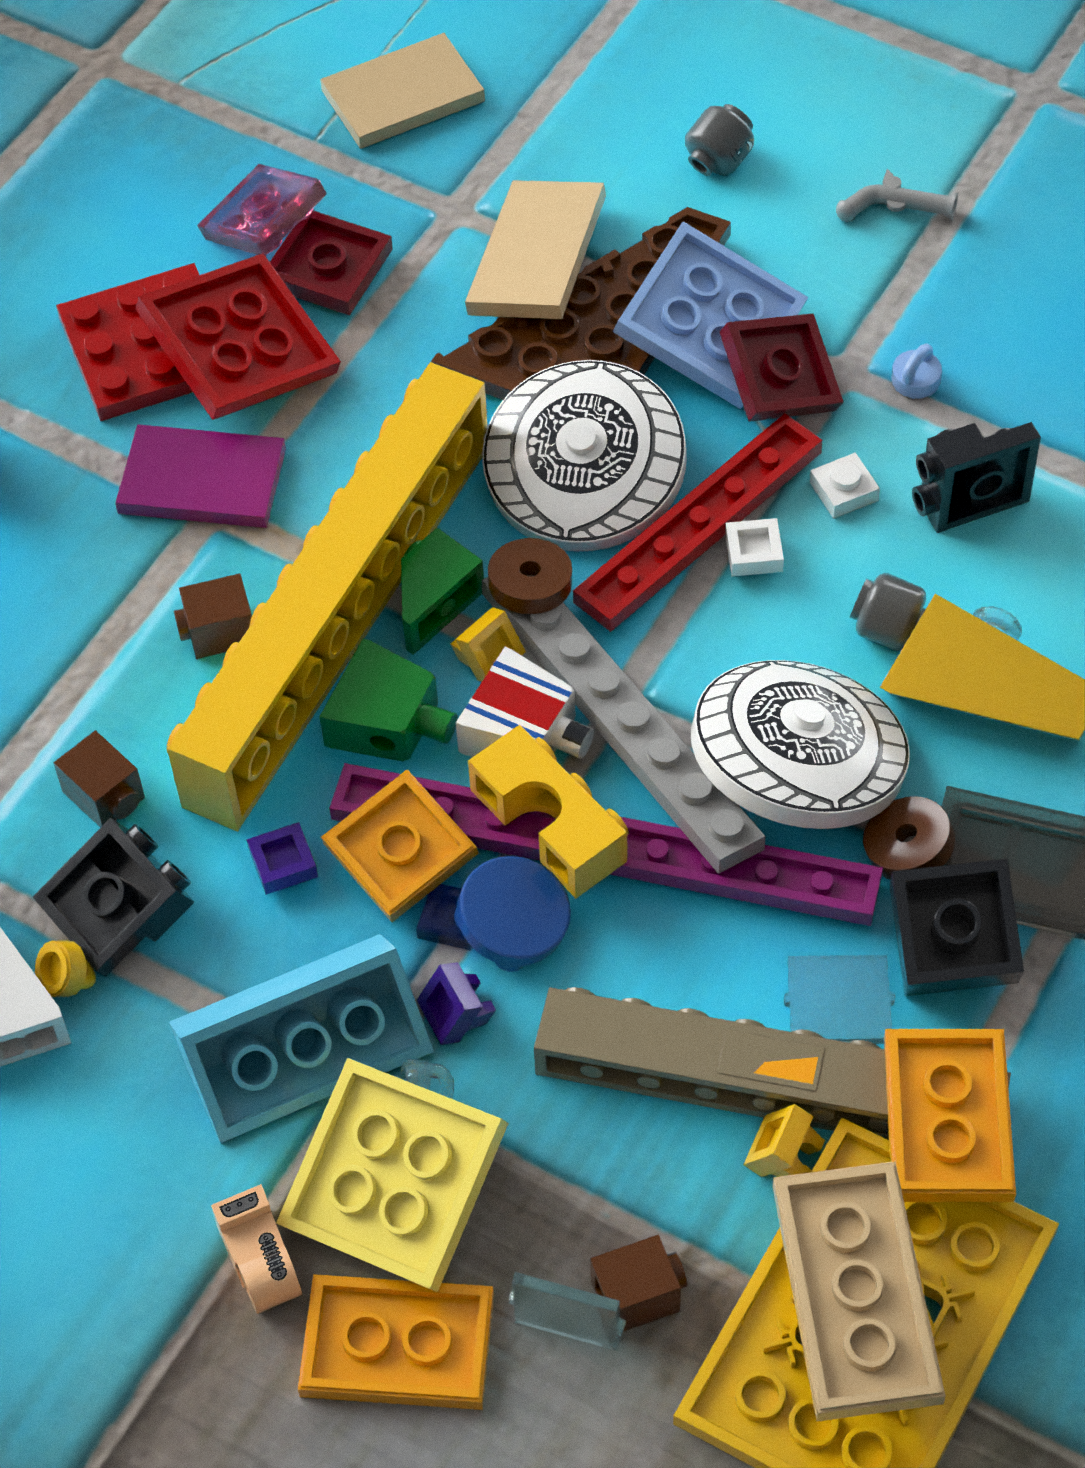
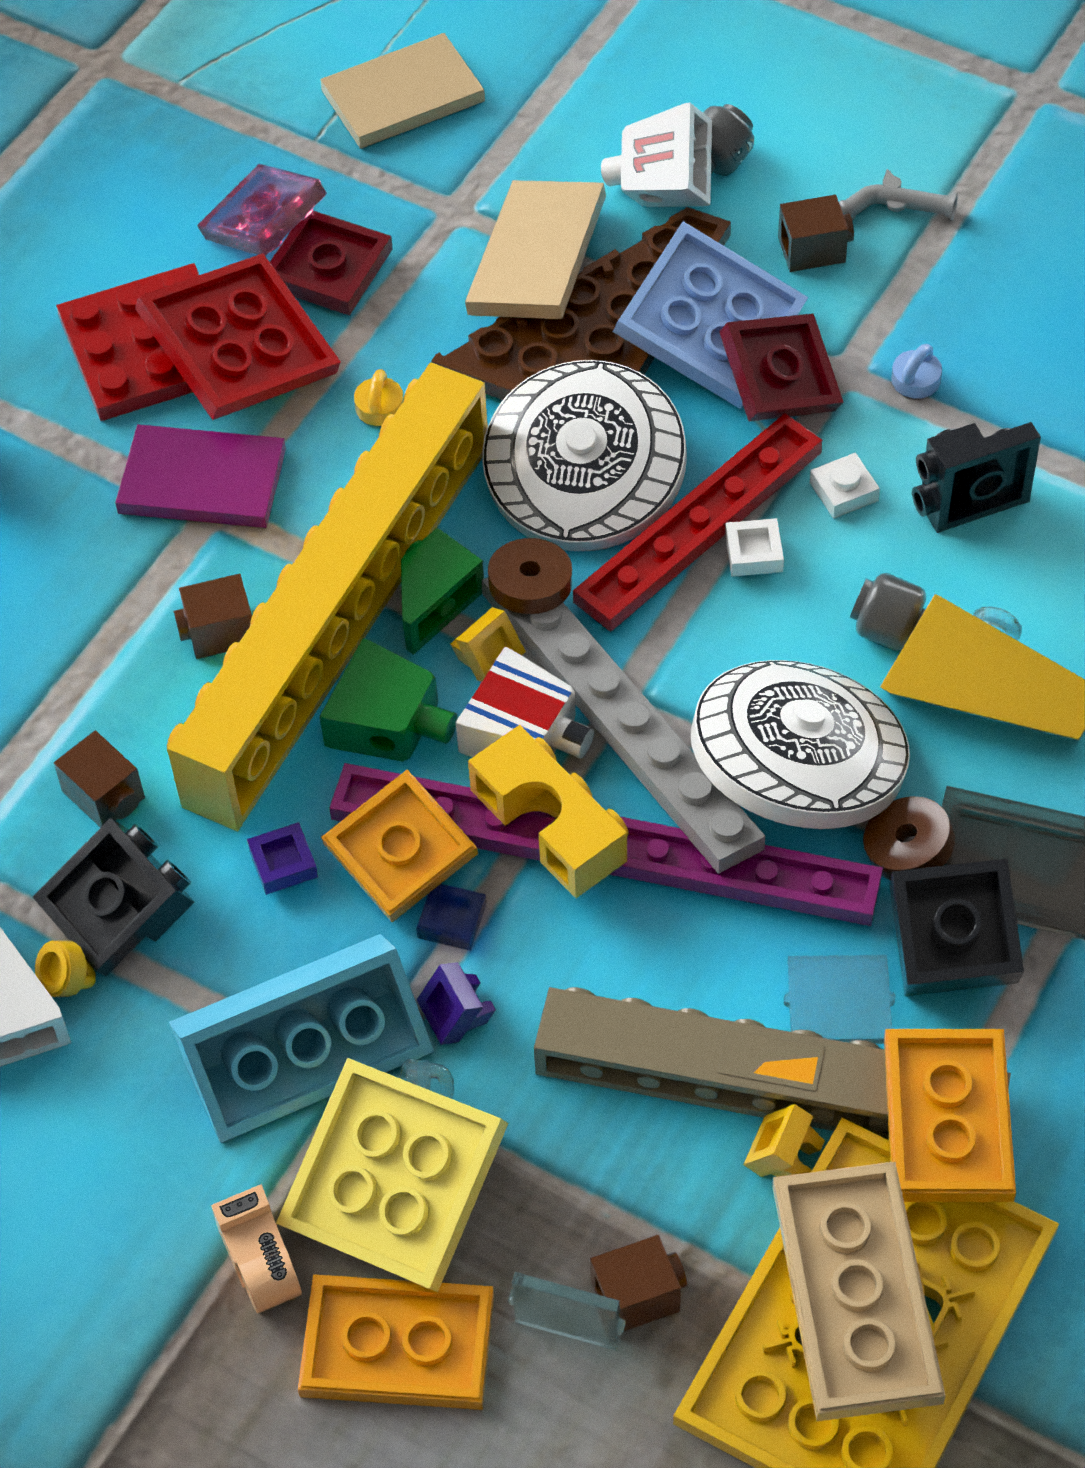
blue tile [454,856,571,972] -> none
none -> yellow tile [354,369,404,426]
none -> white torso [601,102,712,207]
none -> reddish brown brick [778,194,854,272]

